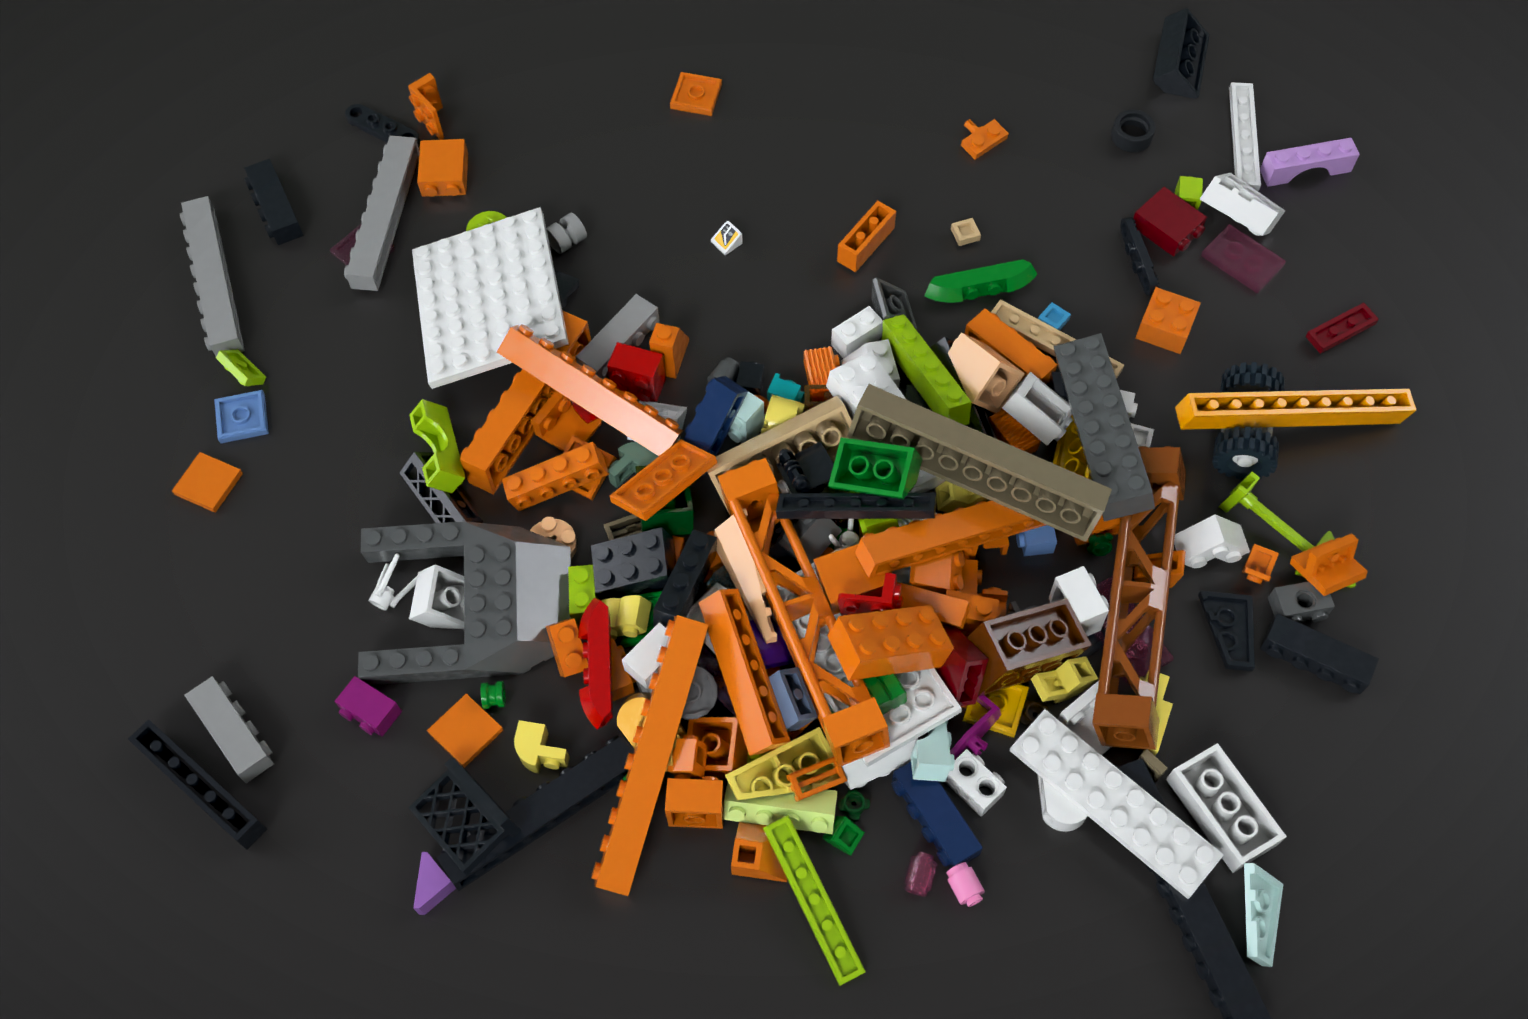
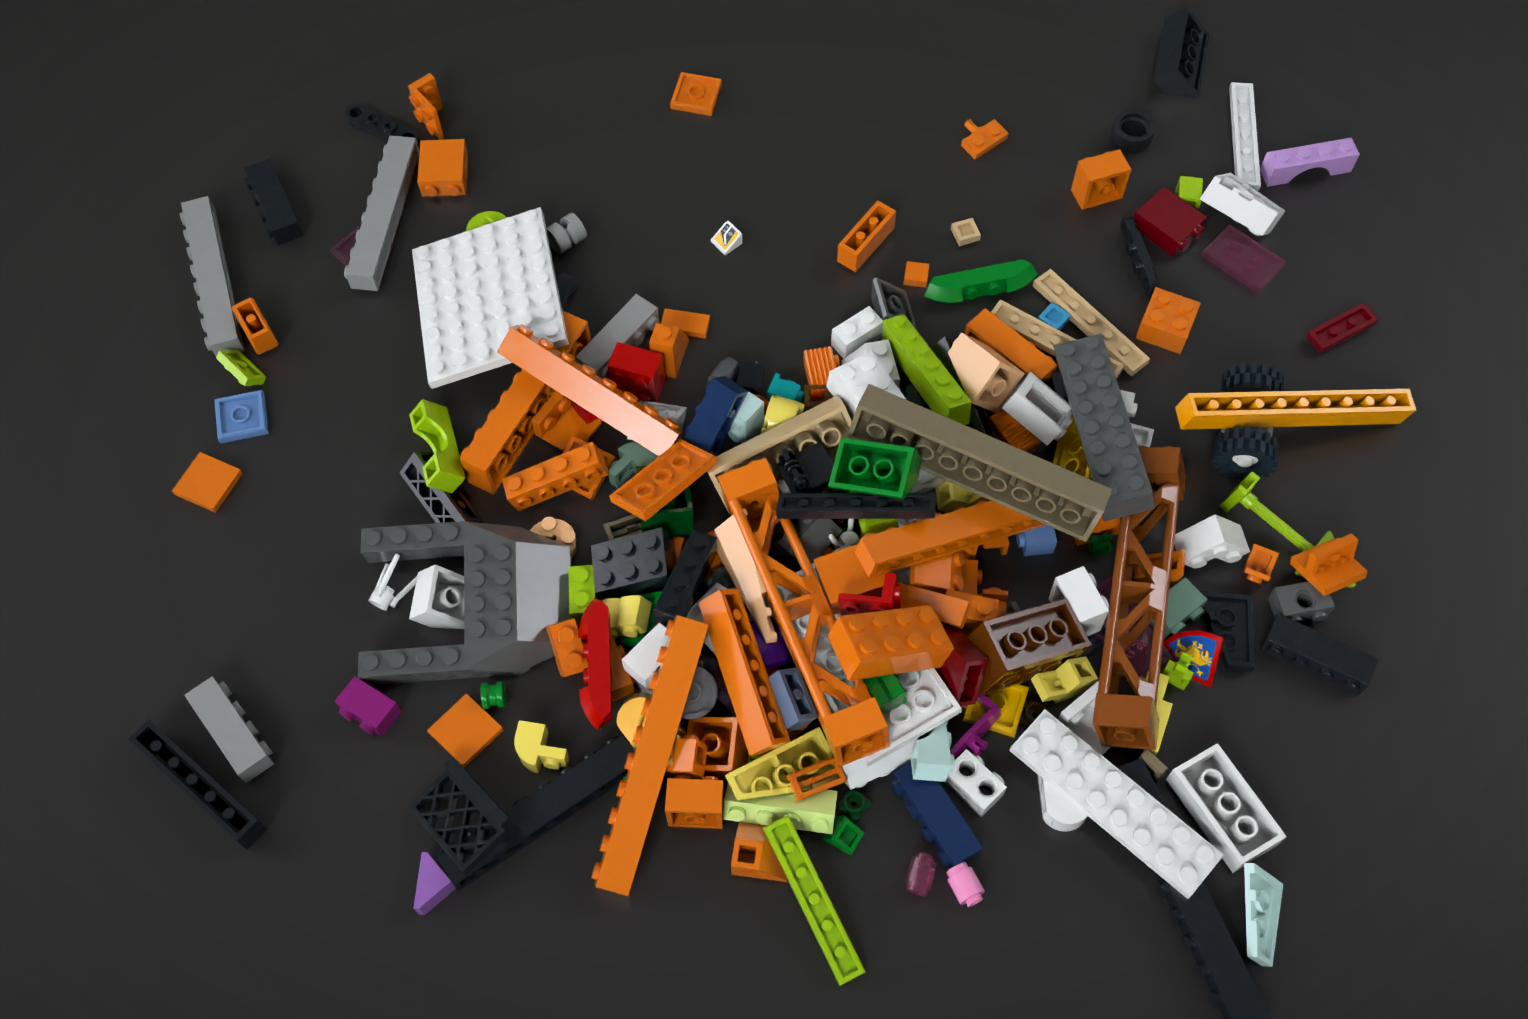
none -> orange brick [232,297,278,355]
none -> orange tile [661,308,710,339]
none -> orange tile [903,261,930,288]
none -> tan plate [1033,269,1150,376]
none -> orange brick [1071,149,1131,210]
none -> sand green brick [1143,577,1208,639]
none -> lime plate [1162,652,1194,690]
none -> shield [1163,630,1224,687]

